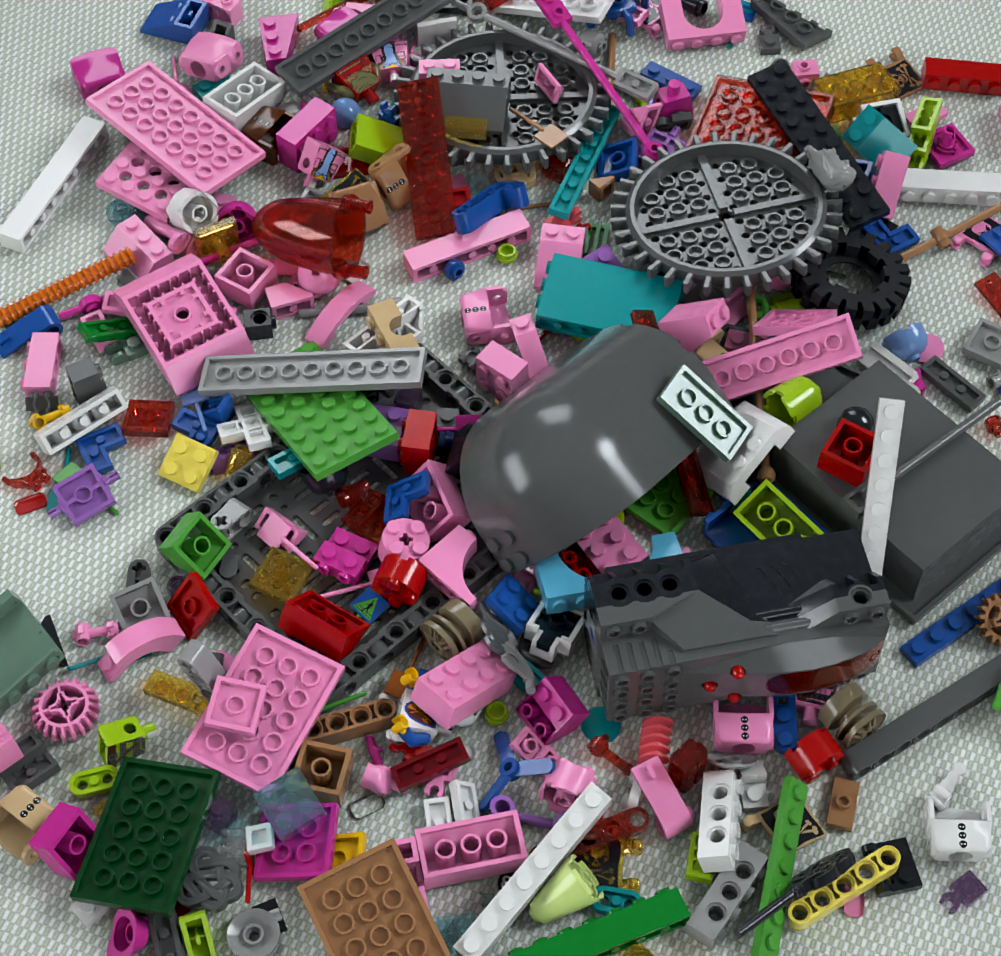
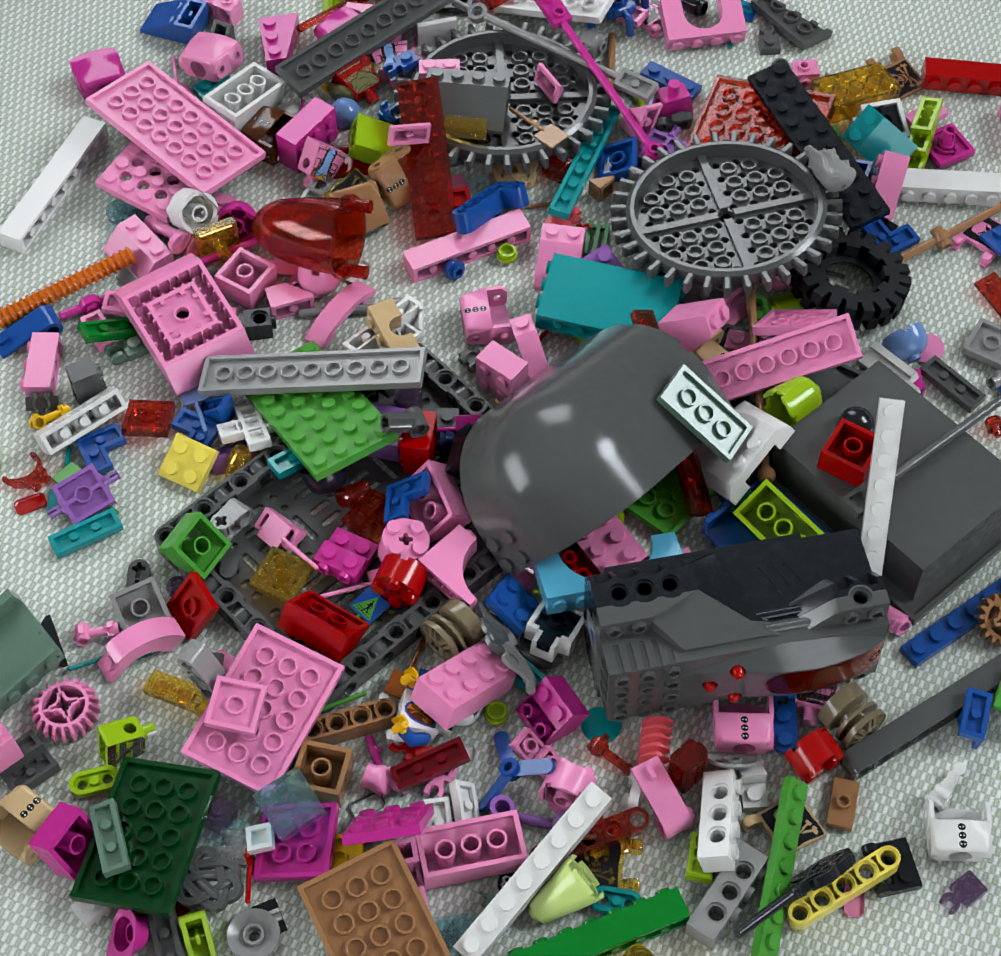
none -> teal plate [47,507,124,559]
none -> sand green plate [88,798,131,878]
none -> dark pink plate [341,801,435,846]
none -> dark grey piece [380,406,430,438]
none -> blue plate [383,49,420,79]
none -> bright pink slope [387,122,431,146]
none -> bright pink cone [887,606,911,636]
none -> blue panel [957,687,993,749]

